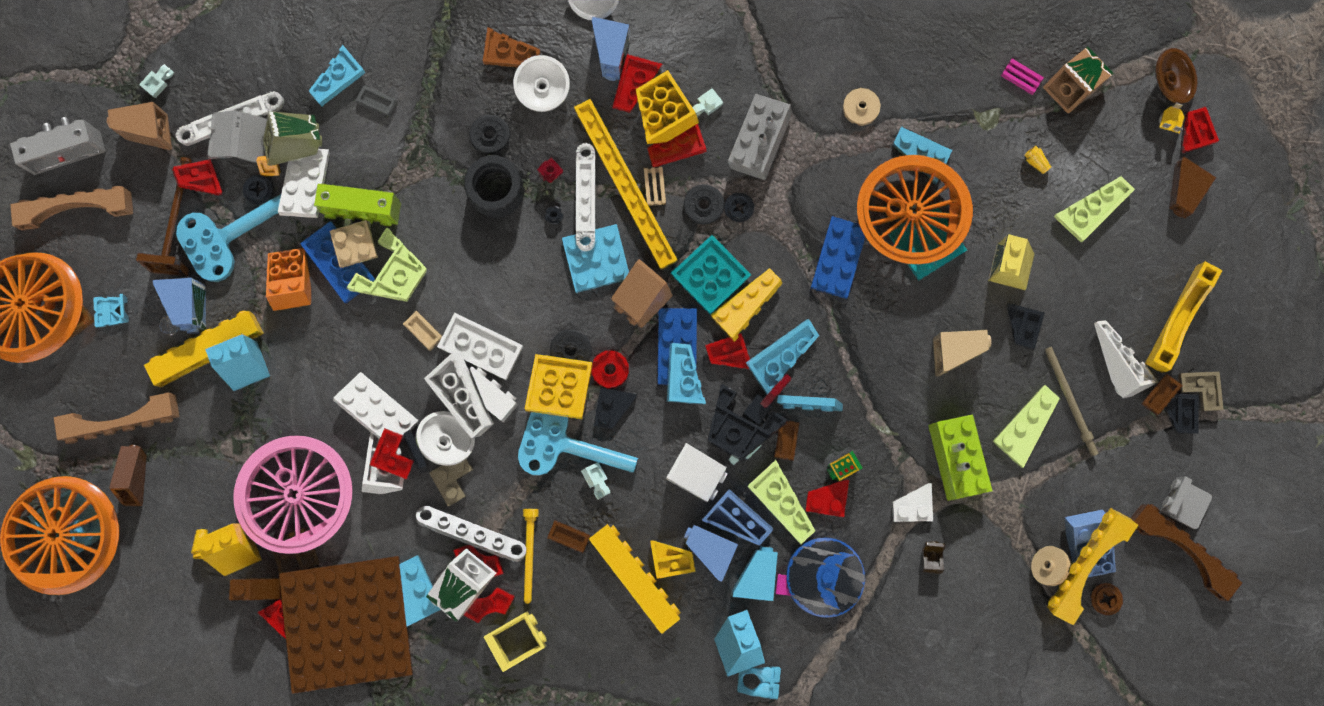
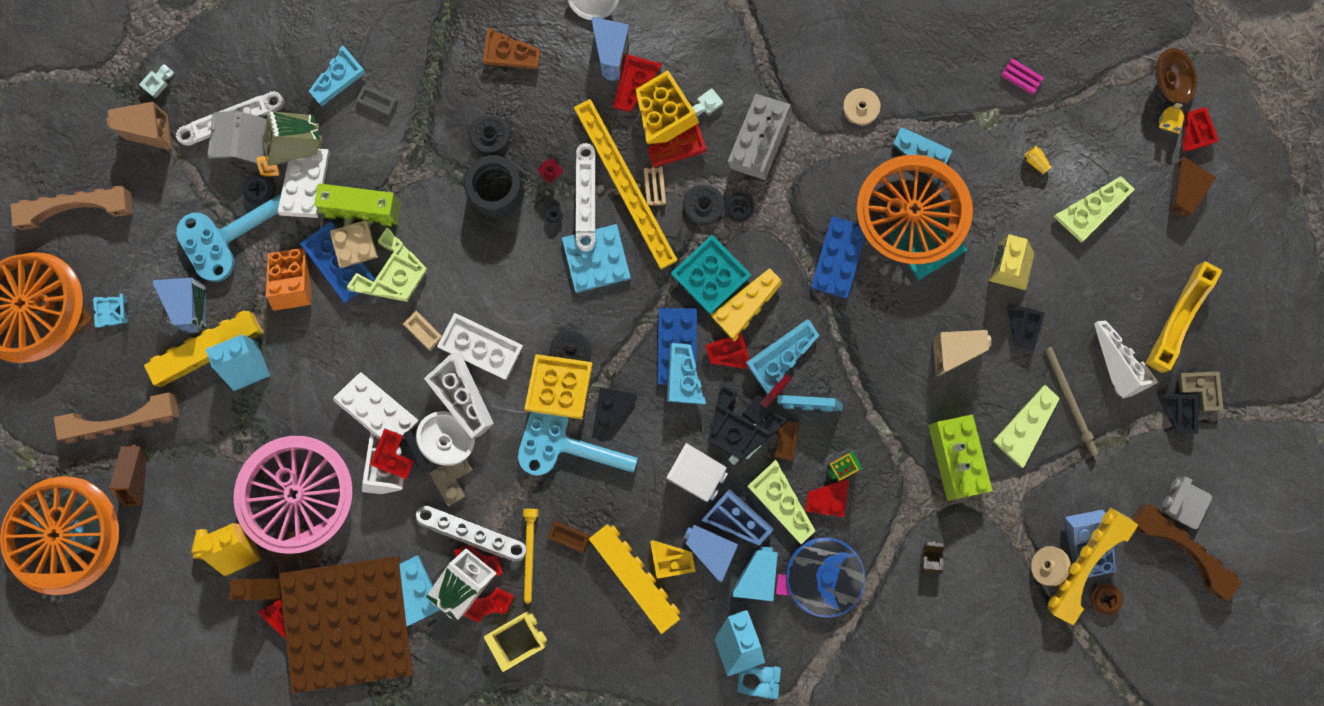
light grey piece [10,117,106,175] -> none
reddish brown tile [136,157,192,277] -> none
red wing [172,159,222,196] -> none
white slope [470,367,518,422] -> none
white dish [513,55,570,112] -> none
light aqua plate [581,462,610,500] -> none
red tile [591,350,629,389] -> none
medium nougat slope [611,259,673,328] -> none
white wing [892,483,933,522] -> none
medium nougat slope [1043,47,1114,114] -> none
reddish brown tile [1141,374,1183,416] -> none

